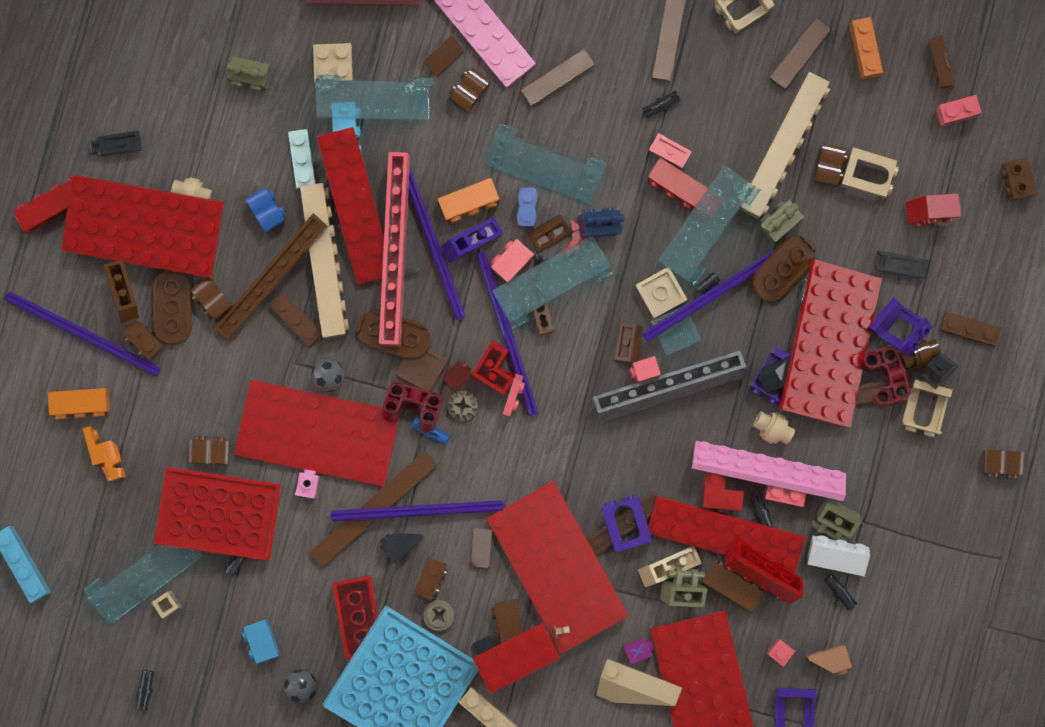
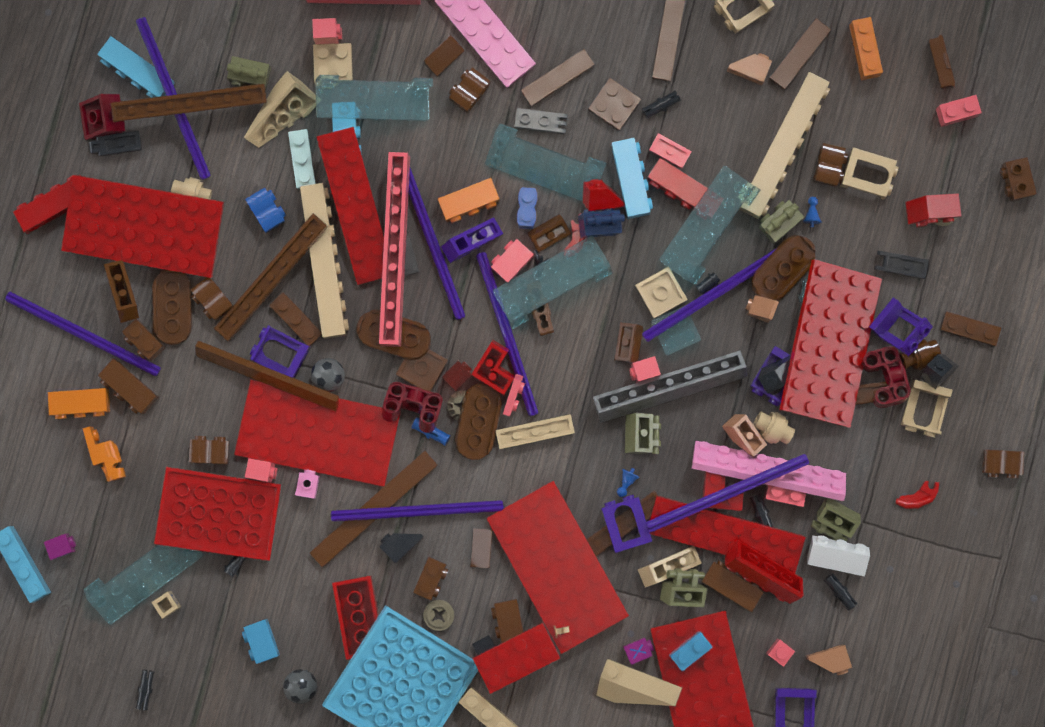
none -> magenta brick [44,534,76,560]
none -> dark red slope [79,94,125,140]
none -> medium azure brick [97,36,175,98]
none -> reddish brown brick [98,358,159,414]
none -> reddish brown tile [111,84,267,122]
none -> dark purple axle [136,17,210,180]
none -> reddish brown tile [195,341,339,411]
none -> tan wedge [244,71,321,148]
none -> coral brick [245,458,278,483]
none -> dark purple panel [250,325,310,378]
none -> coral brick [312,18,342,45]
none -> reddish brown tile [455,384,502,460]
none -> tan plate [496,414,575,449]
none -> hinge [515,108,568,134]
none -> red slope [582,179,625,211]
none -> plate [588,78,641,131]
none -> medium azure brick [611,138,653,219]
none -> blue piece [617,468,640,497]
none -> olive brick [625,413,661,455]
none -> dark purple axle [646,454,809,532]
none -> dark azure brick [669,631,712,671]
none -> nougat slope [722,414,767,457]
none -> nougat slope [727,53,772,85]
none -> nougat slope [745,295,779,323]
none -> blue piece [803,197,822,228]
none -> red piece [896,481,939,509]

